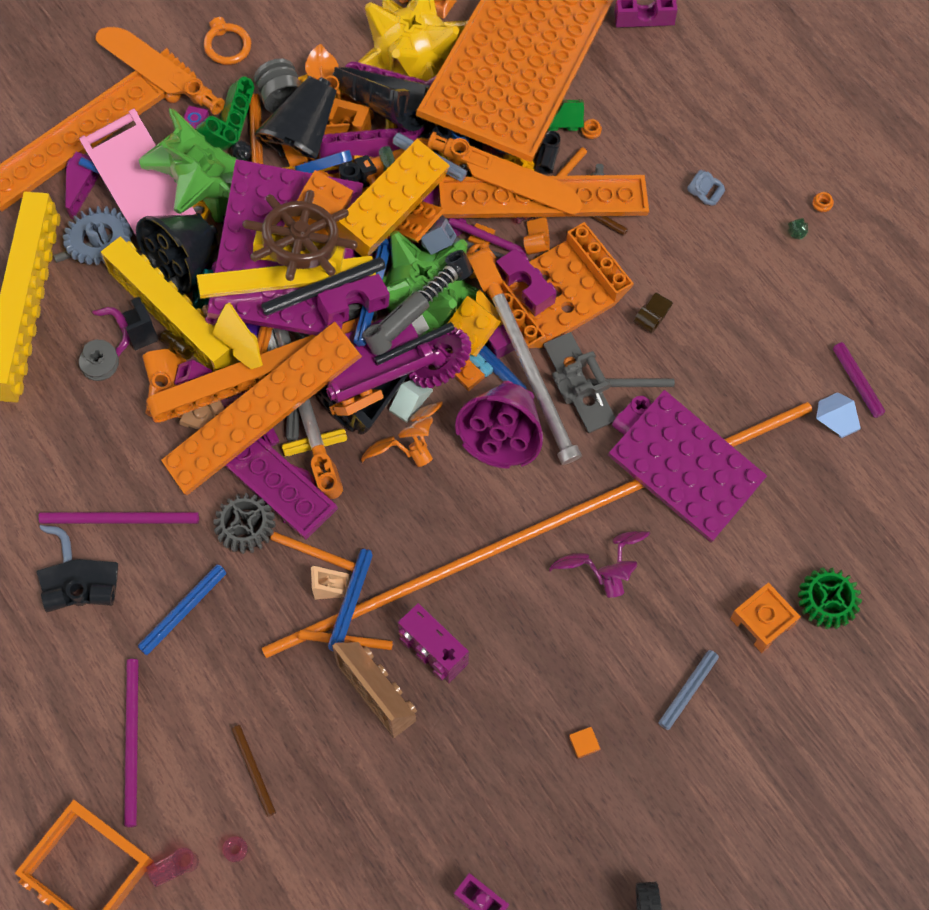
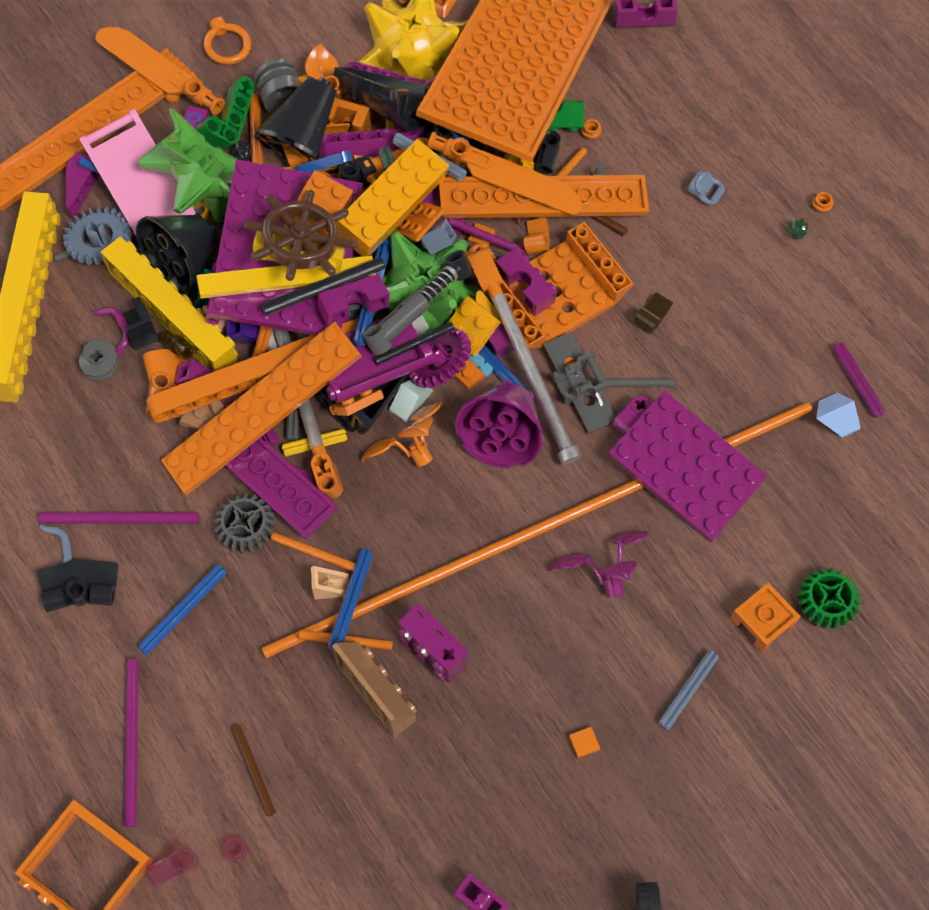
yellow panel [213,303,263,369] -> none

